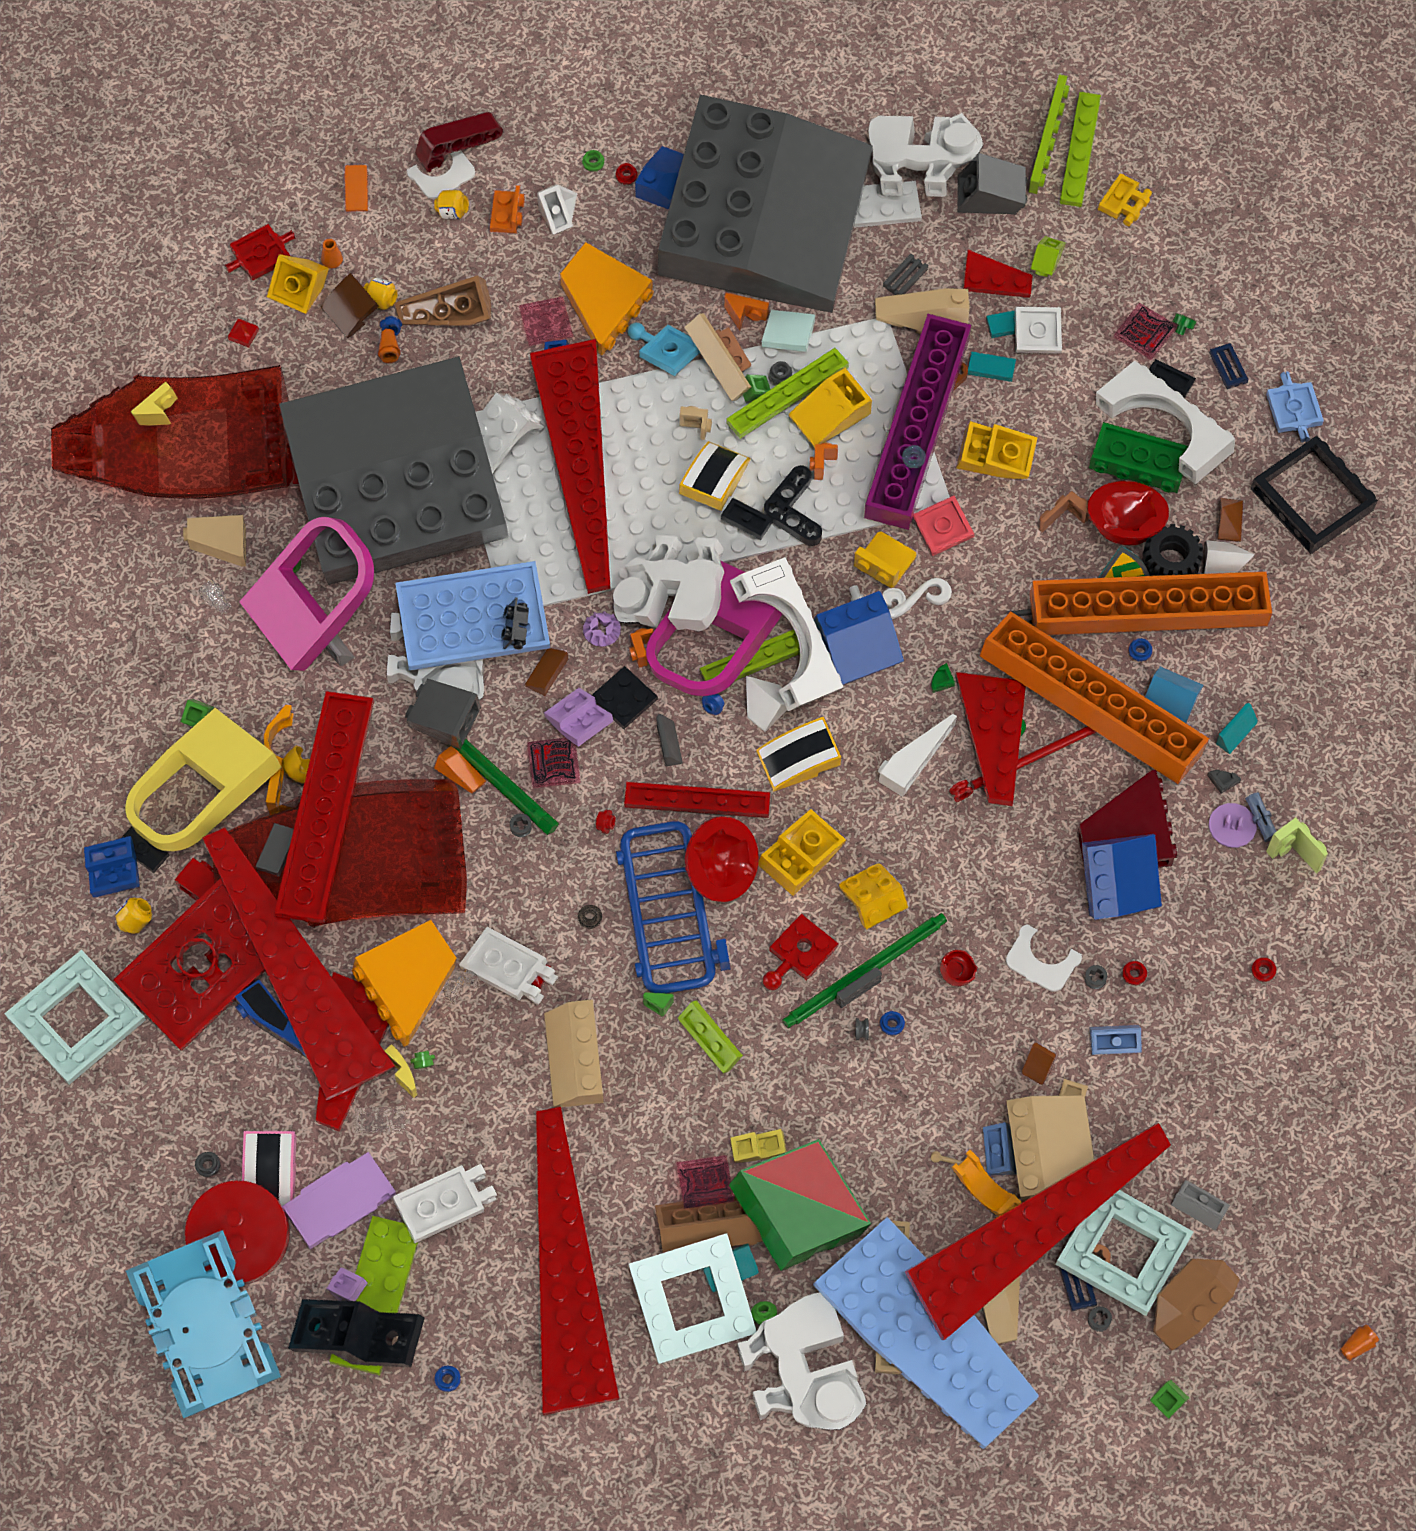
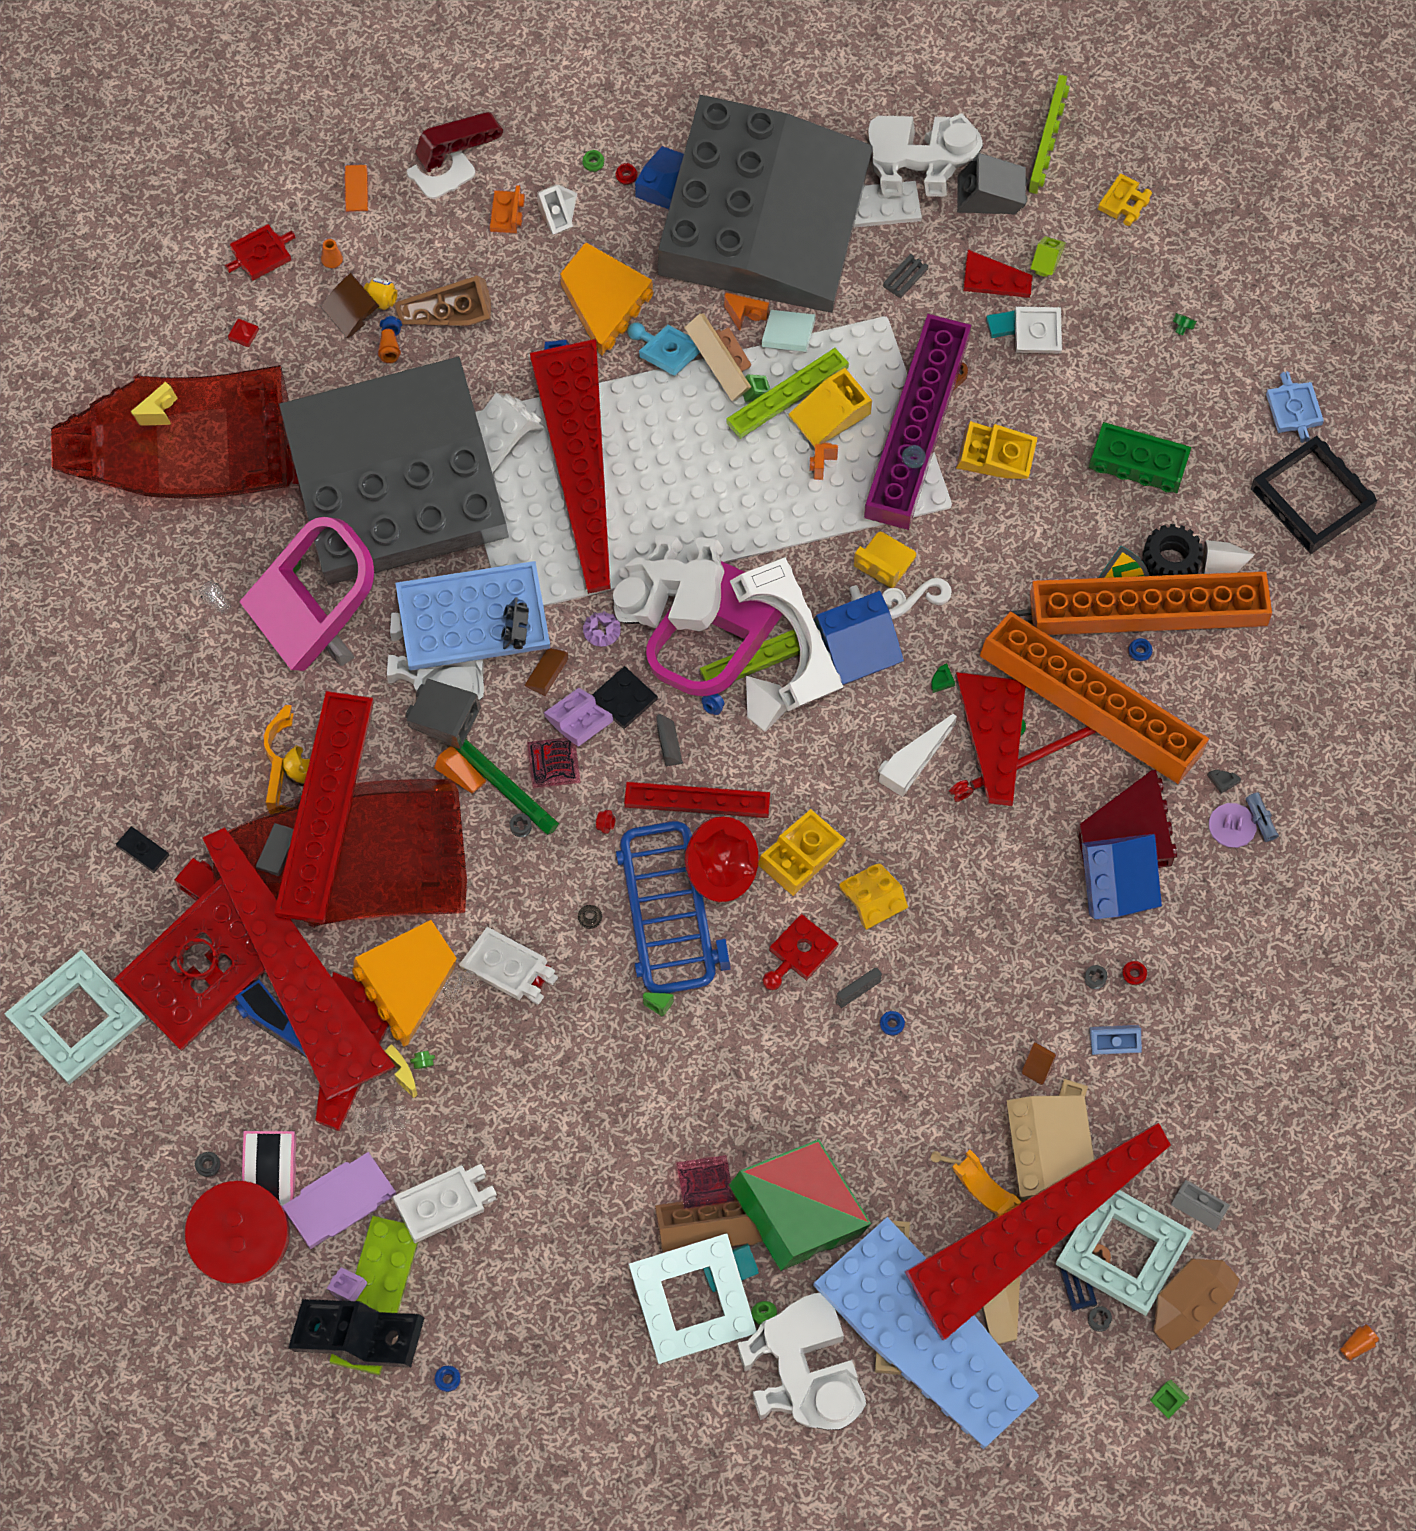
blue slope [84,836,140,898] -> none
yellow head [115,897,152,934] -> none
light yellow window [125,708,281,851] -> none
medium azure piece [126,1230,281,1418] -> none
bright green slope [180,699,214,727] -> none
tan slope [183,515,246,567] -> none
yellow slope [267,255,329,314] -> none
yellow head [434,190,469,219] -> none
clear pink tile [519,296,573,346] -> none
red wing [536,1107,620,1415] -> none
tan slope [544,1000,603,1108] -> none
orange bracket [629,628,654,668] -> none
lime plate [677,1000,743,1074] -> none
slope [679,441,750,511] -> none
tan bracket [680,406,712,440] -> none
black plate [721,498,773,540] -> none
light yellow slope [730,1129,787,1163] -> none
slope [756,717,841,792] -> none
black beam [764,465,822,546] -> none
dark grey plate [770,361,792,384] -> none
green piece [782,913,947,1029] -> none
dark grey bush [855,1018,869,1040] -> none
tan wedge [875,288,970,334] -> none
coral plate [913,496,975,556] -> none
red hair [940,949,978,987] -> none
teal tile [968,352,1016,382] -> none
medium blue slope [983,1122,1017,1176] -> none
white piece [1006,924,1082,992] -> none
nougat bracket [1039,491,1090,532] -> none
lime plate [1060,92,1101,207] -> none
red piece [1087,481,1169,545] -> none
white arch [1096,361,1235,484] -> none
clear pink tile [1114,303,1177,361] -> none
dark azure slope [1145,666,1204,723] -> none
black tile [1149,359,1196,398] -> none
dark blue tile [1209,343,1249,389] -> none
teal slope [1216,703,1258,754] -> none
dark orange slope [1217,498,1243,542] -> none
red plate [1251,958,1277,982] -> none
yellowish green bracket [1266,817,1328,874] -> none

